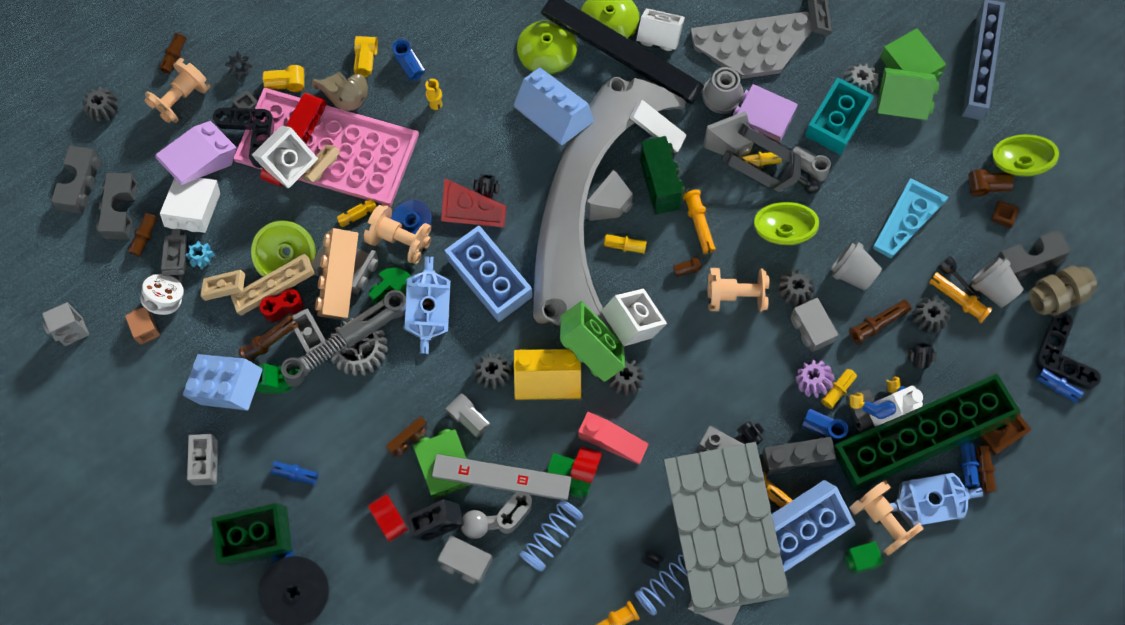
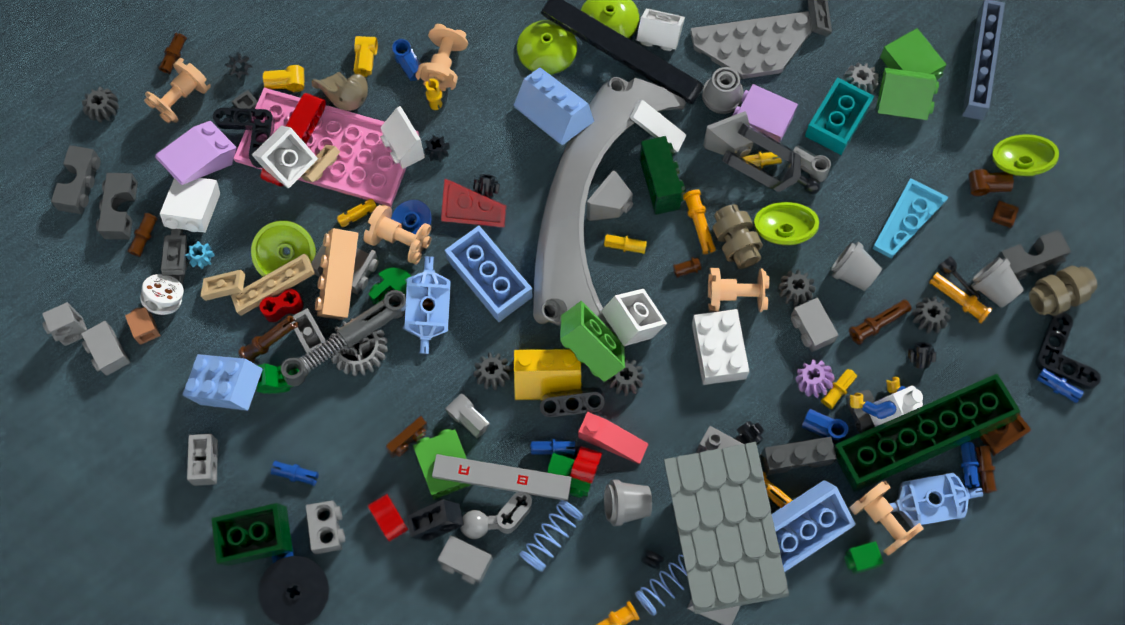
none -> light grey brick [81,321,130,376]
none -> light grey brick [306,500,345,554]
none -> white slope [380,106,425,169]
none -> light nougat piece [416,24,468,91]
none -> black gear [424,135,450,162]
none -> blue axle [530,439,575,455]
none -> black beam [540,387,605,417]
none -> light grey piece [604,480,652,526]
none -> white brick [692,309,749,385]
none -> dark tan piece [713,204,763,269]

